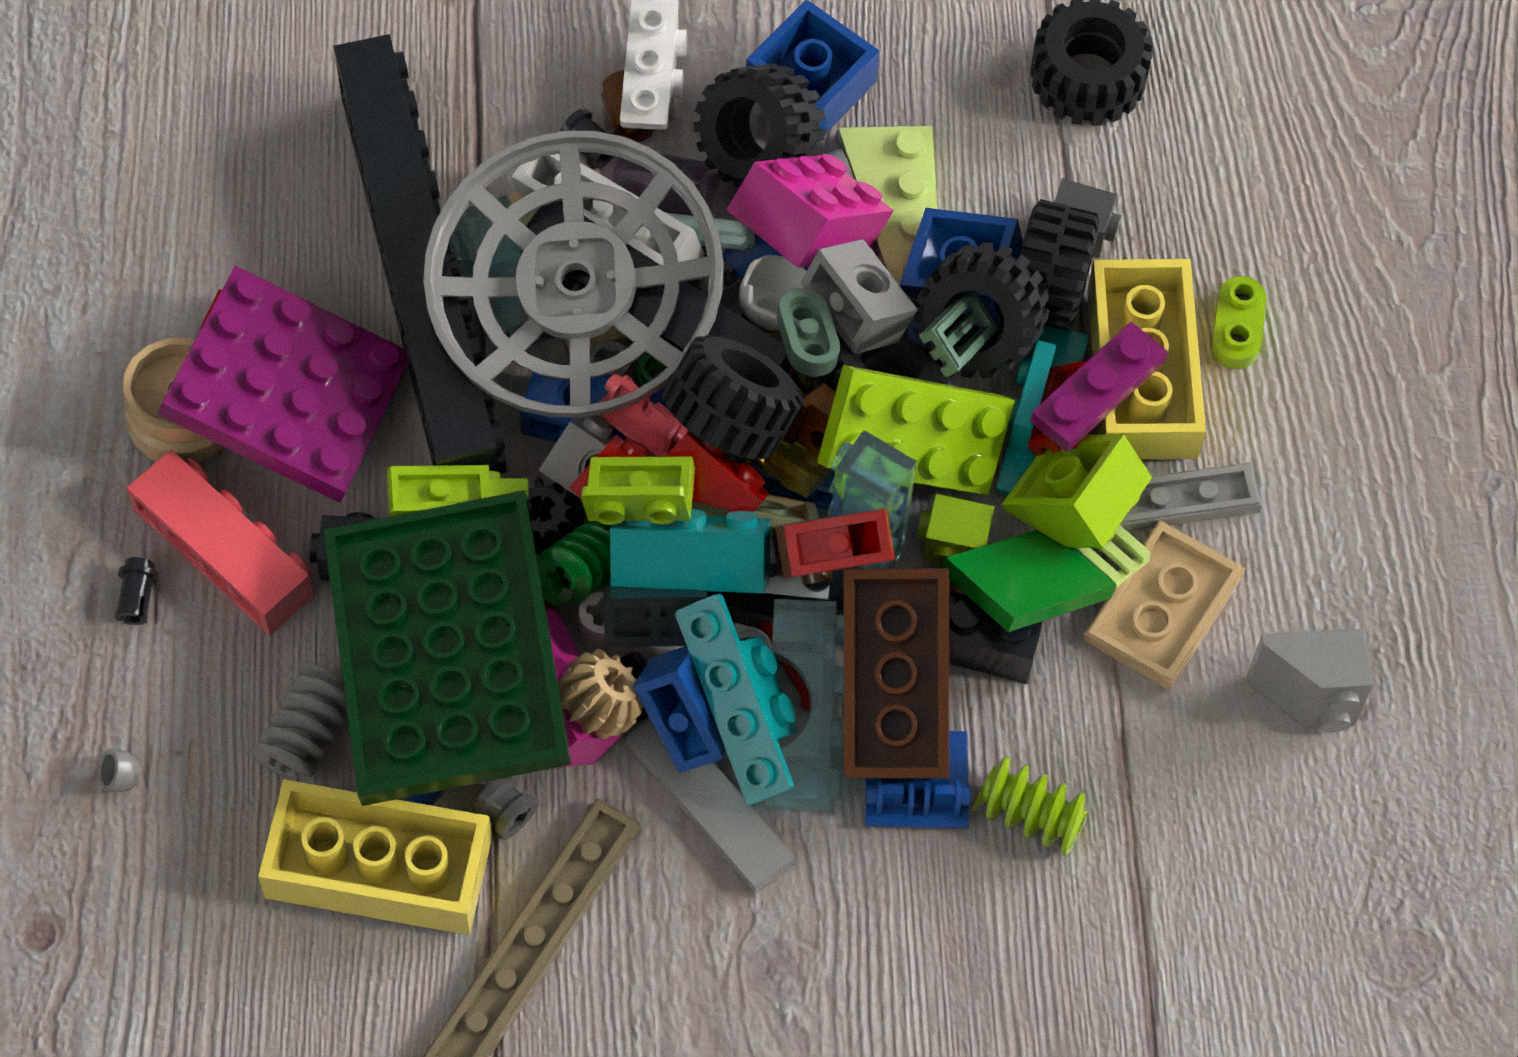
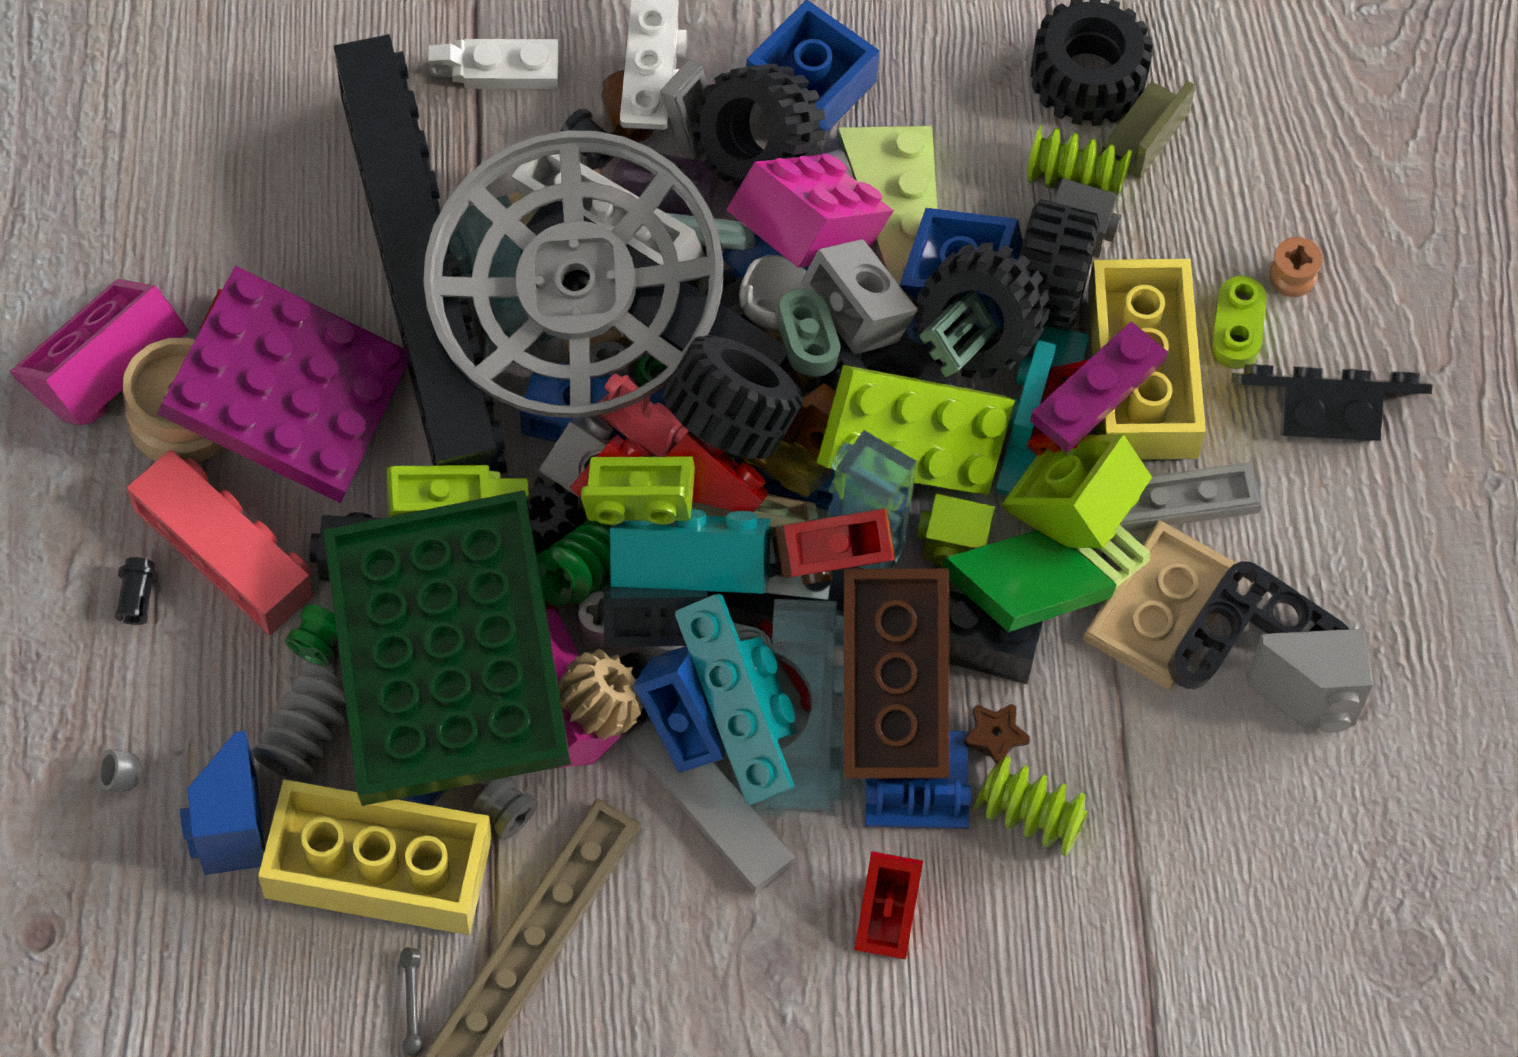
none -> dark pink slope [9,279,189,426]
none -> blue slope [180,731,265,875]
none -> green wheel [285,604,338,667]
none -> dark grey hinge [400,947,423,1056]
none -> white hinge [428,39,558,89]
none -> light grey tile [660,59,708,161]
none -> red slope [854,851,923,960]
none -> reddish brown plate [964,704,1030,765]
none -> lime piece [1027,123,1133,196]
none -> olive panel [1101,80,1196,179]
none -> black beam [1168,561,1349,689]
none -> black bracket [1231,364,1433,441]
none -> nougat wheel [1269,237,1322,297]

